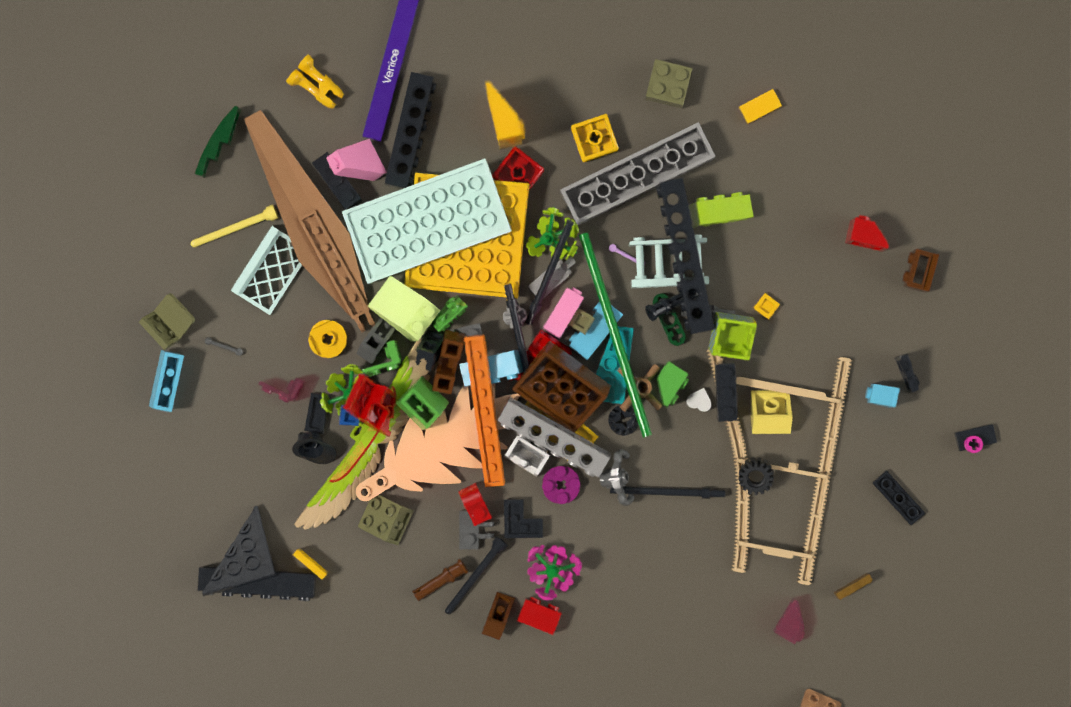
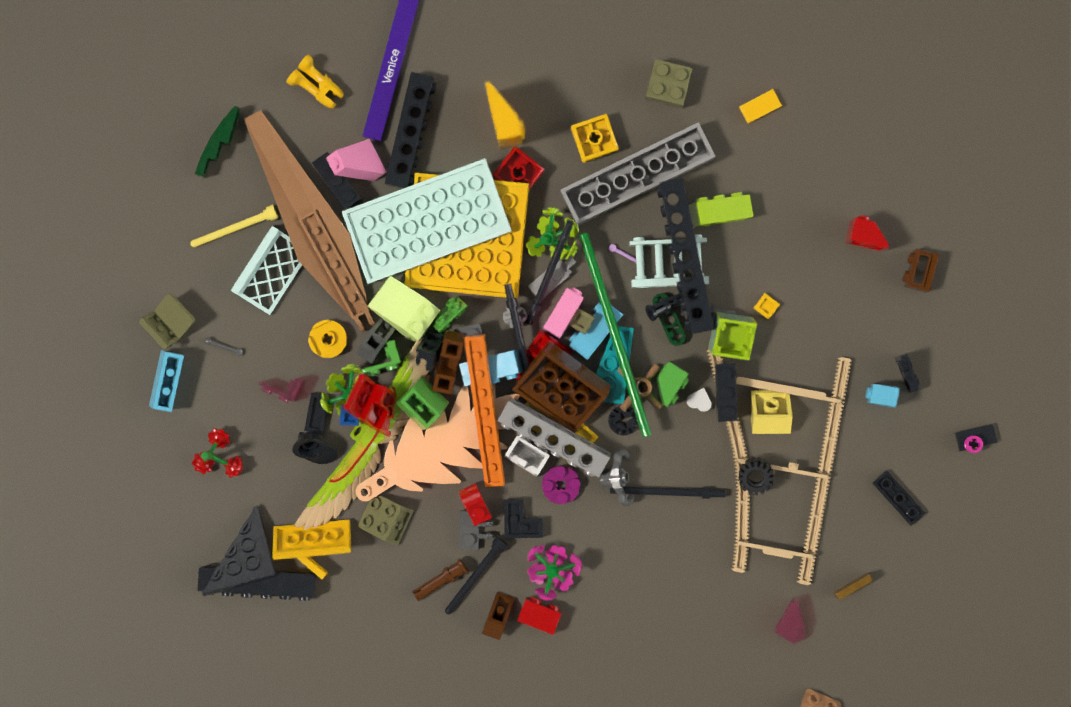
none -> red plant [191,428,243,478]
none -> yellow tile [273,519,351,560]

